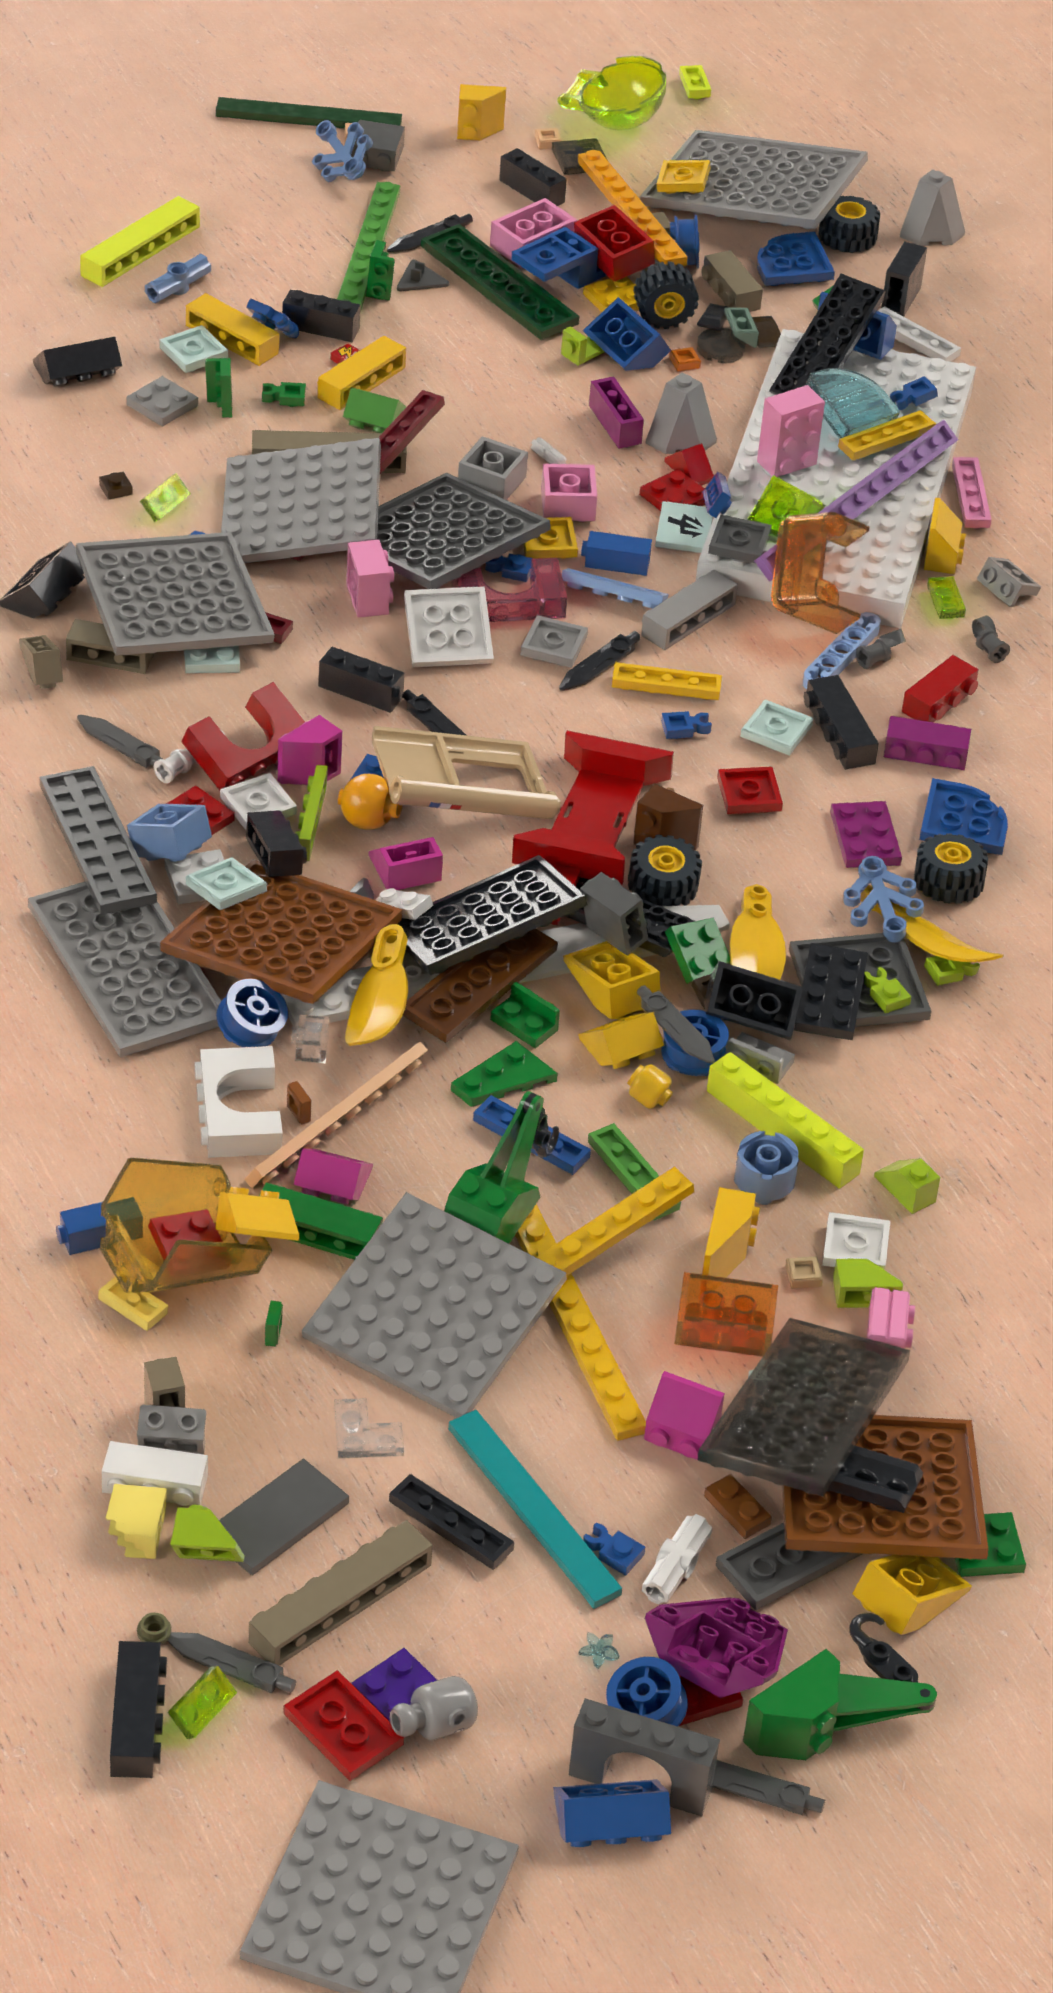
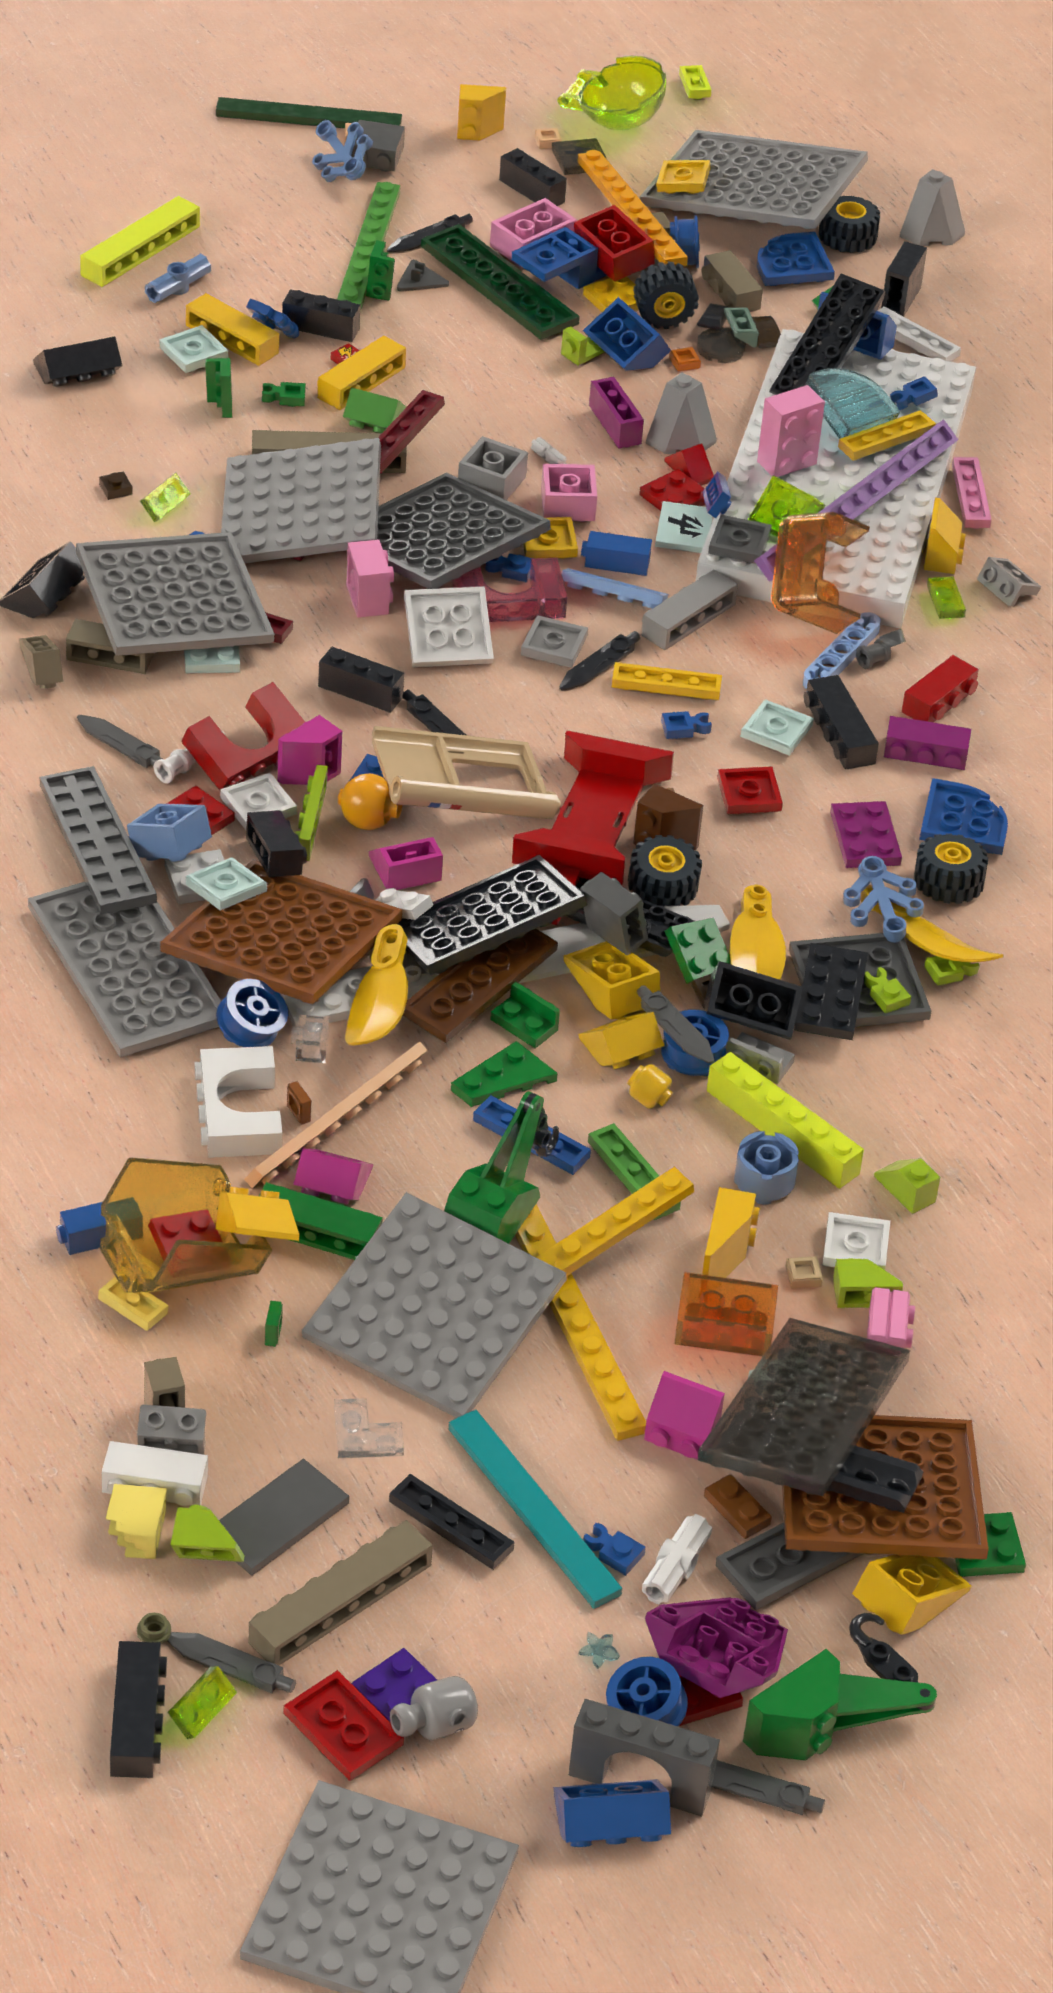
light grey plate [126,376,198,427] -> none
dark grey connector [972,615,1010,663] -> none

